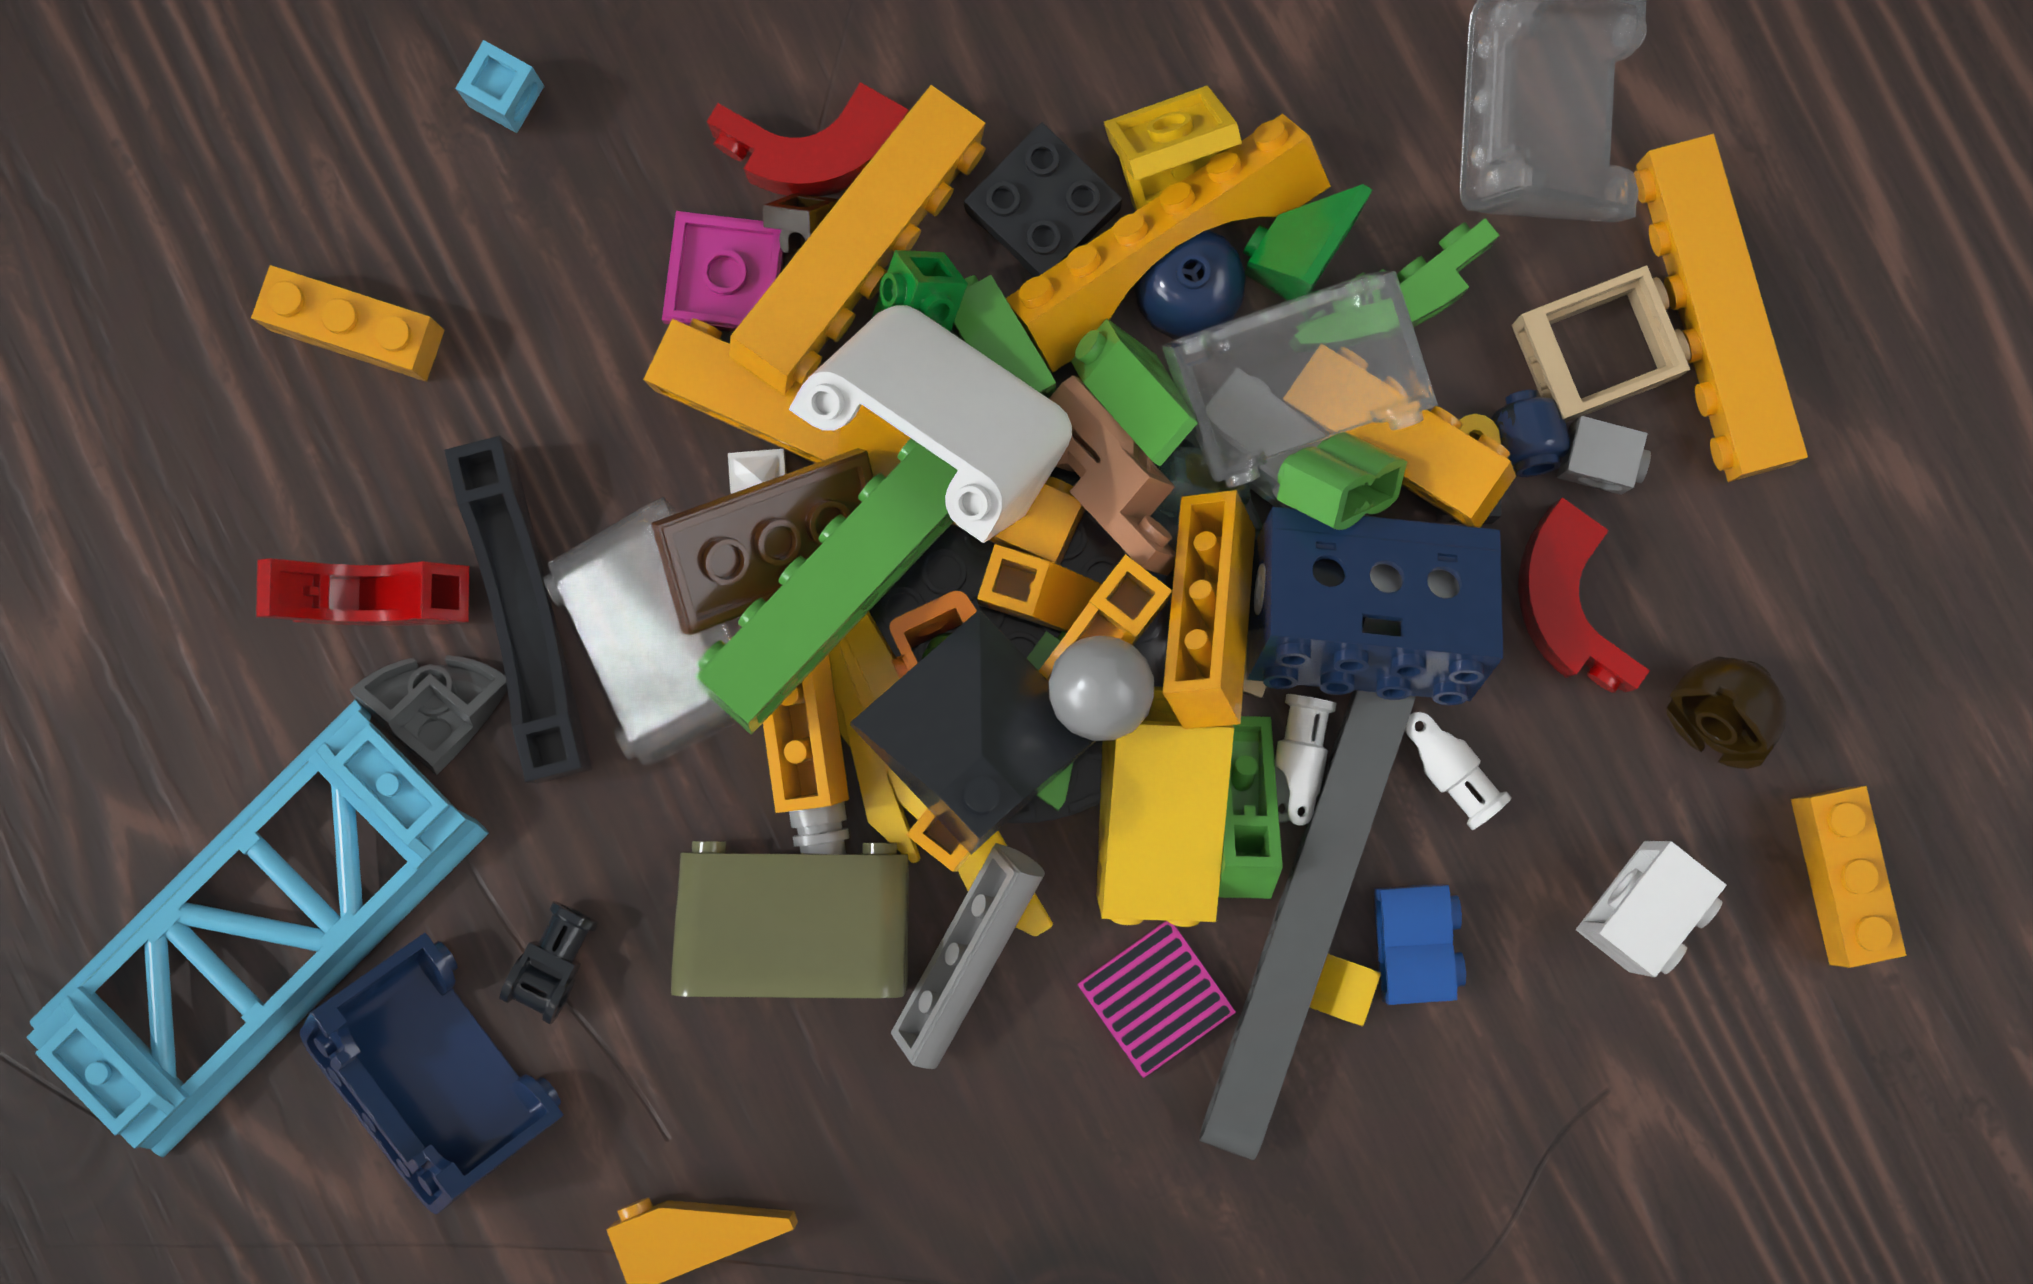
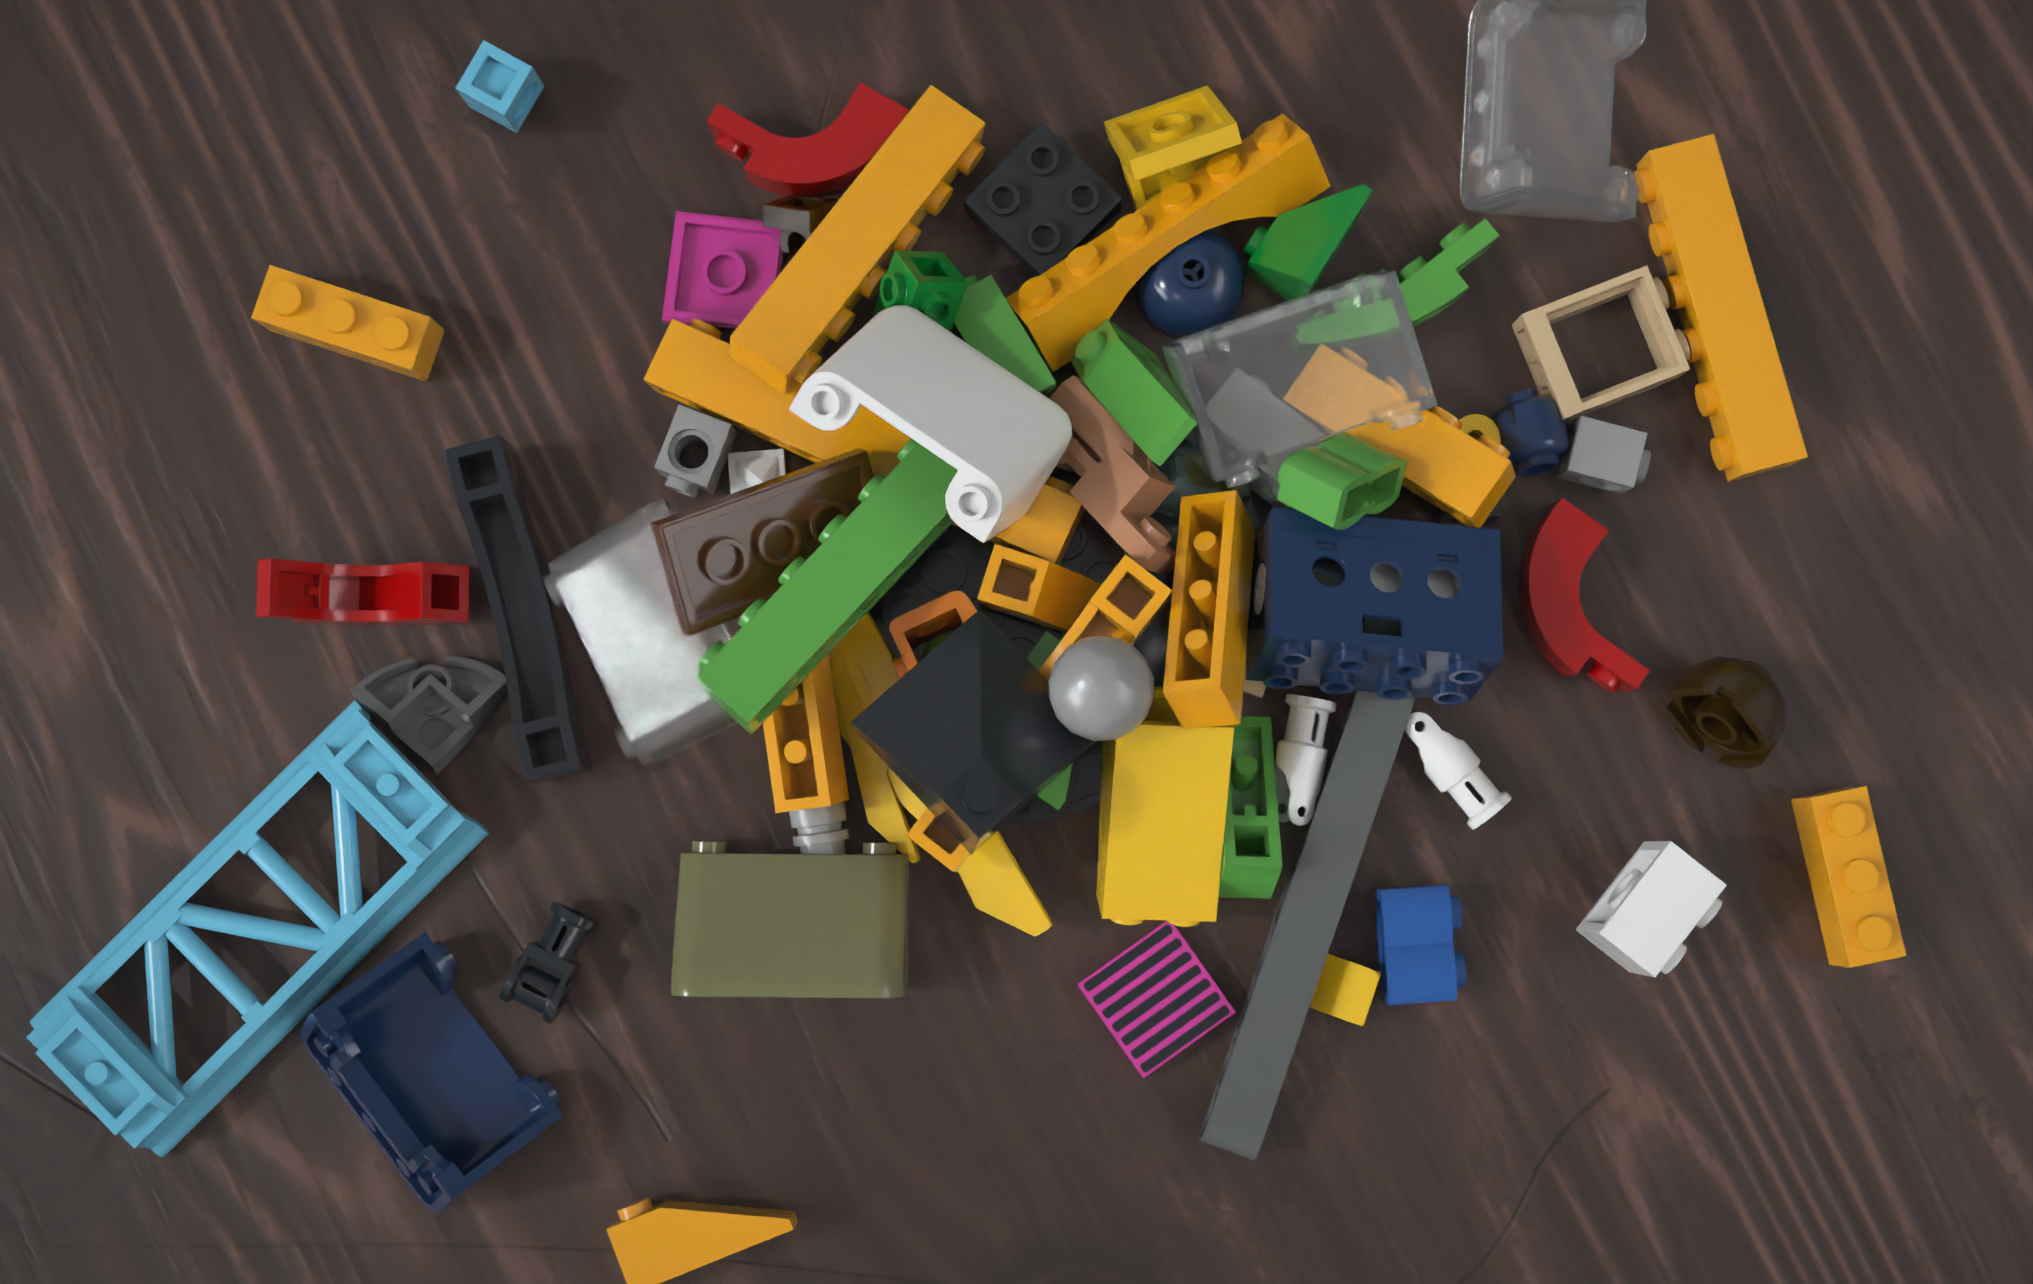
light grey brick [891,843,1045,1069] -> none
none -> light grey brick [654,405,737,498]

